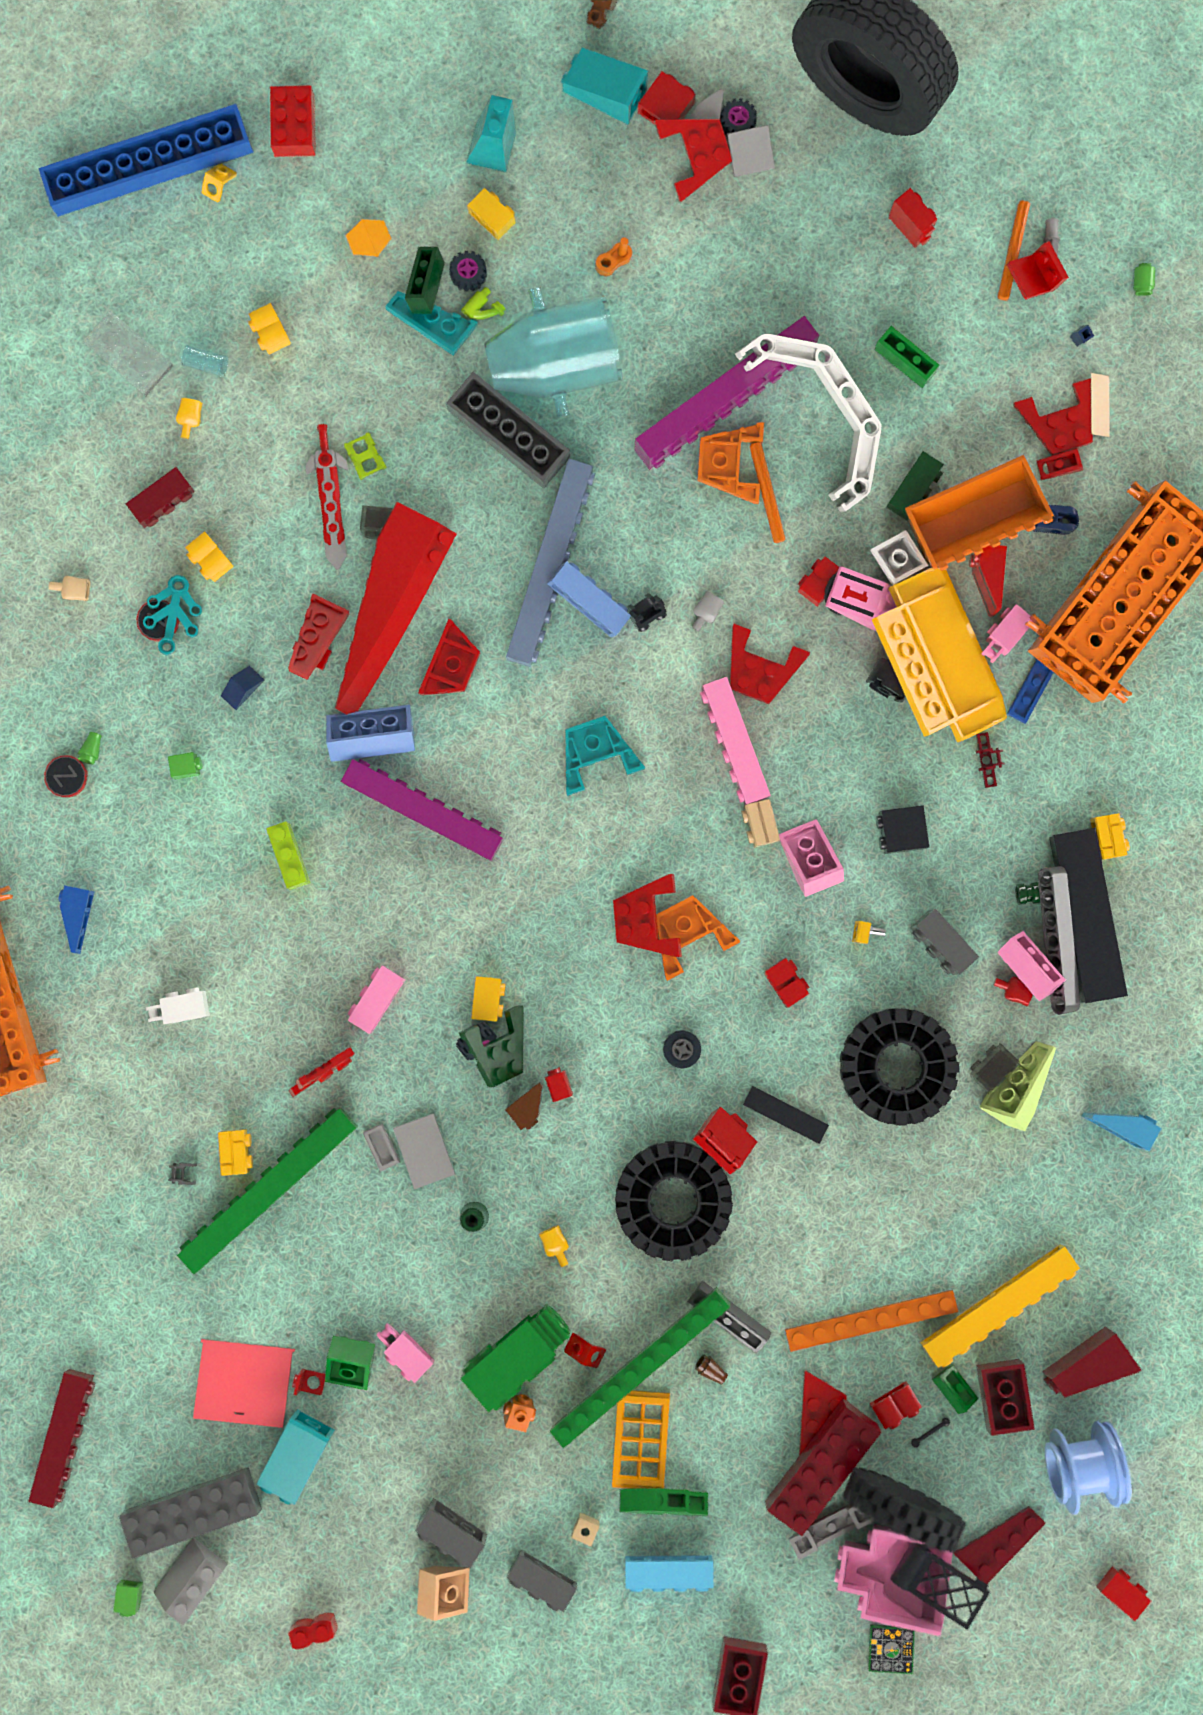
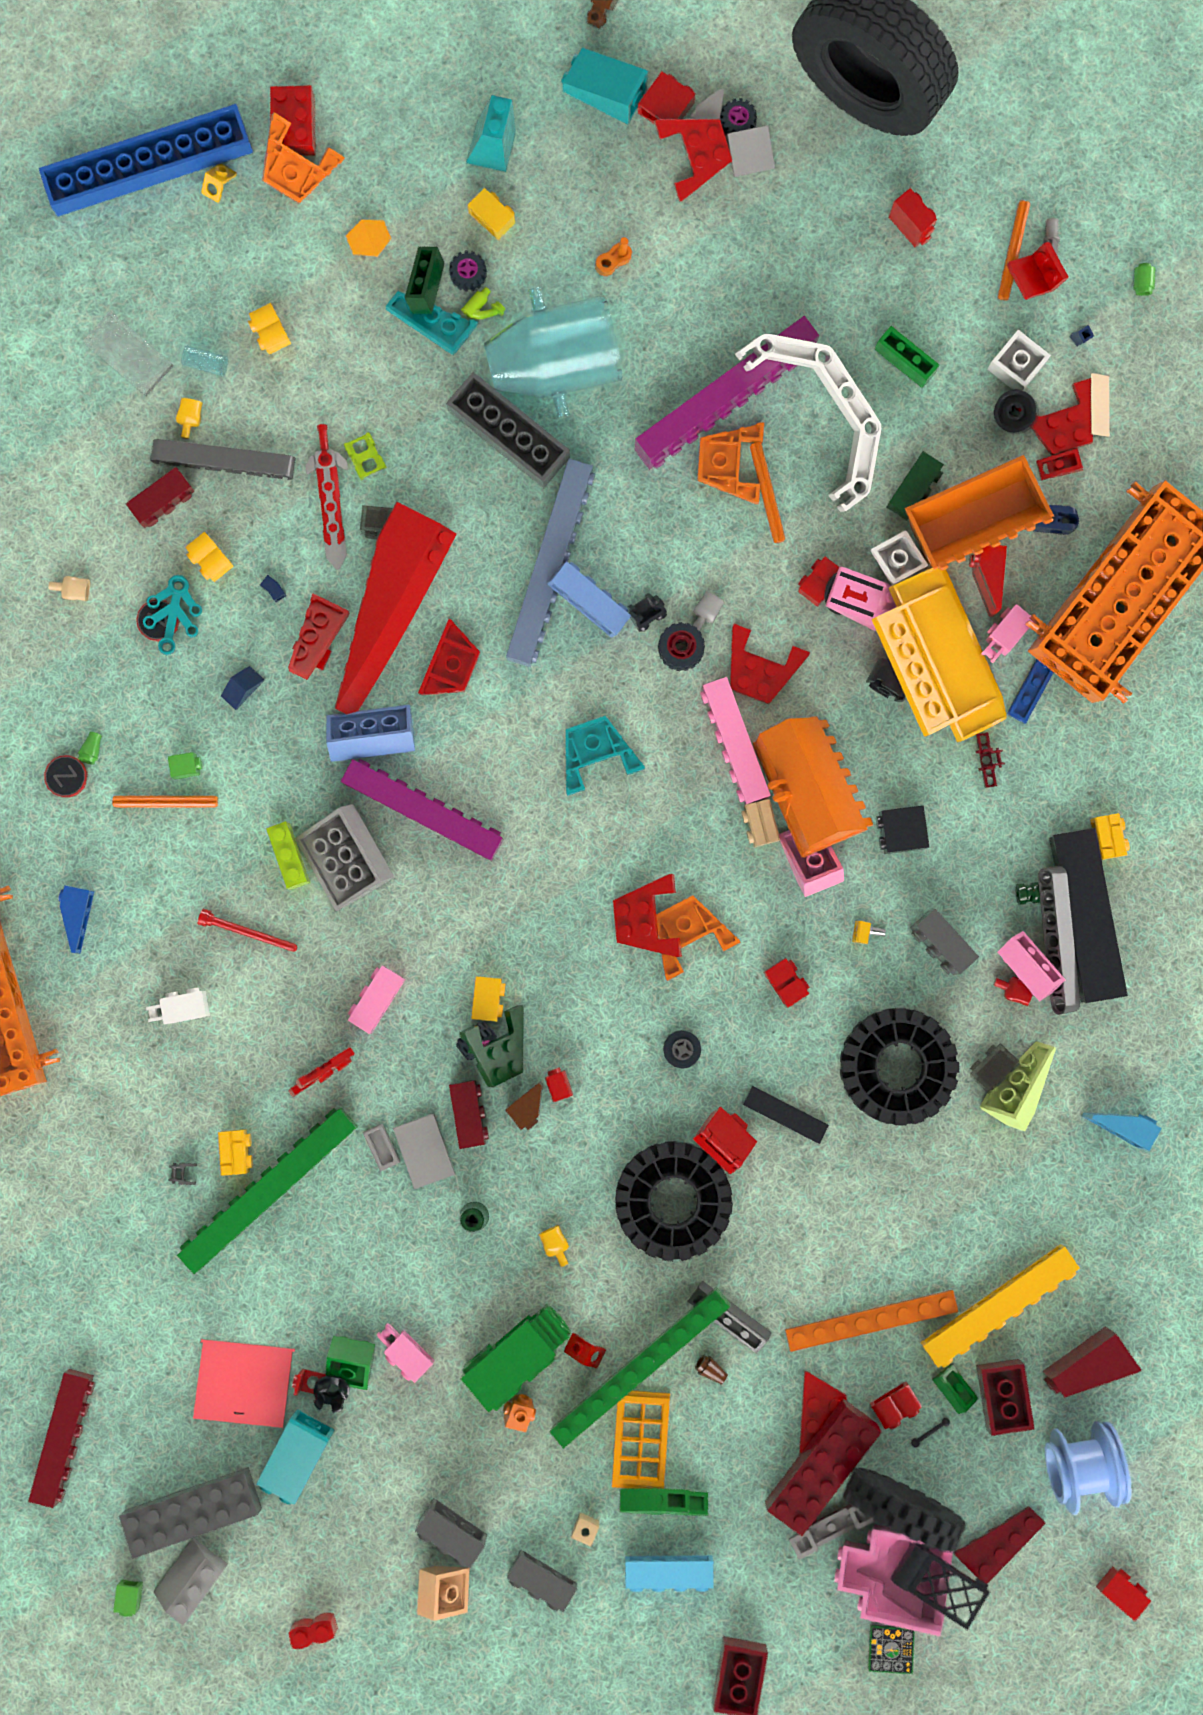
none -> orange axle [112,796,218,808]
none -> dark grey beam [150,439,296,480]
none -> piece [197,908,298,952]
none -> dark blue piece [260,575,287,602]
none -> orange wing [262,113,345,203]
none -> light grey slope [295,804,394,911]
none -> black piece [313,1375,350,1413]
none -> dark red brick [449,1080,489,1149]
none -> black wheel [658,622,705,671]
none -> orange piece [752,716,873,858]
none -> white brick [987,330,1051,391]
none -> black brick [994,389,1039,434]

